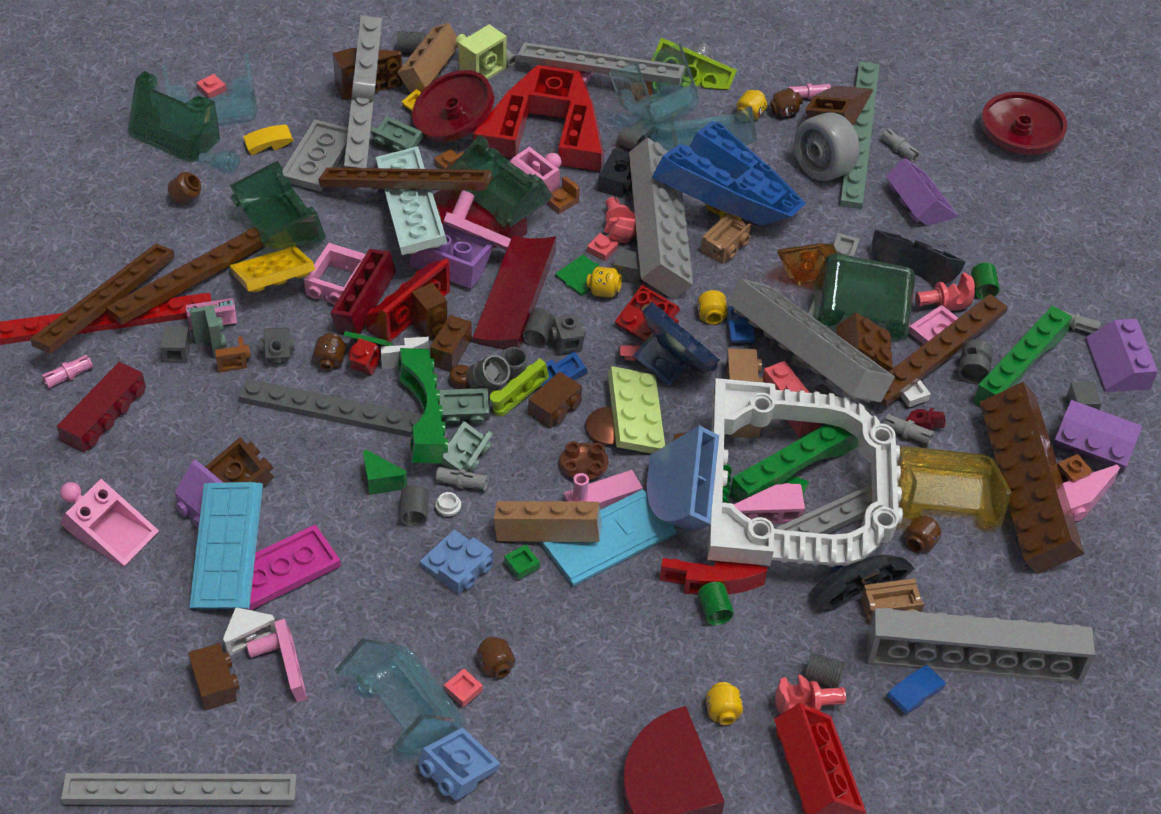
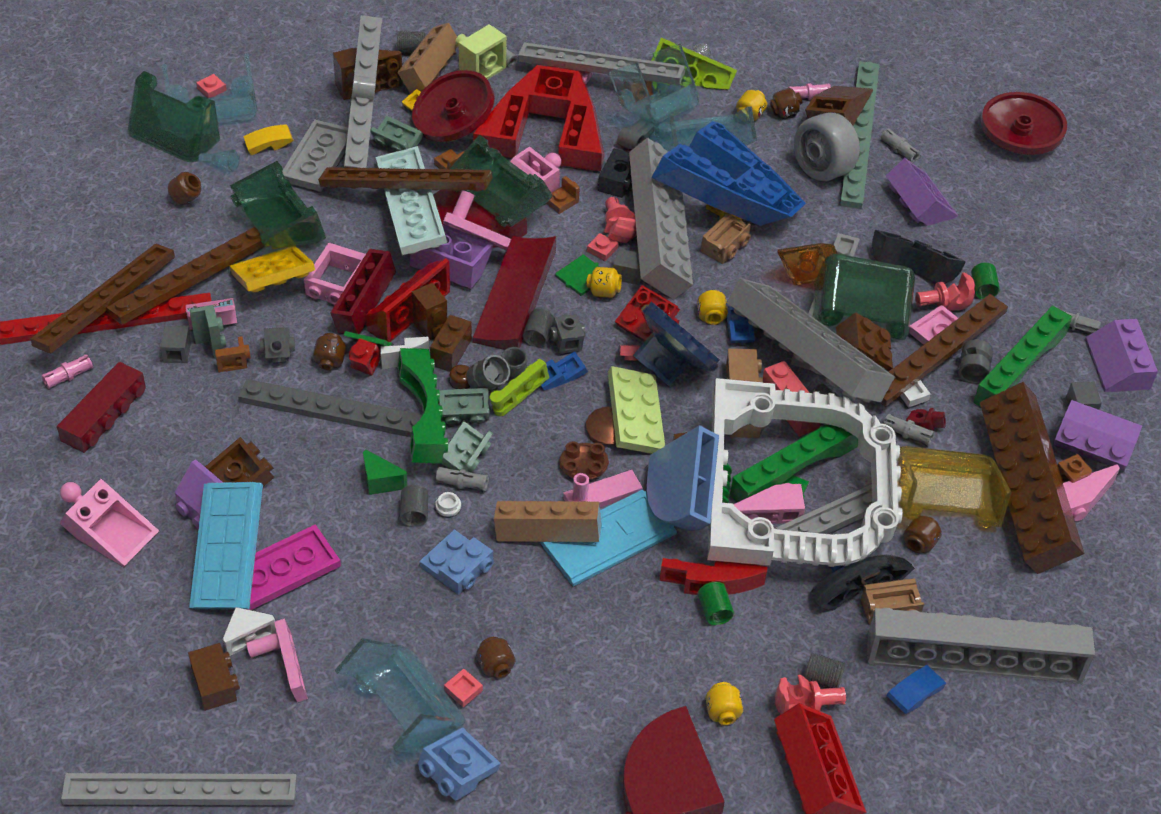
green plate [504,545,540,580] -> none
reddish brown brick [528,371,582,429] -> none

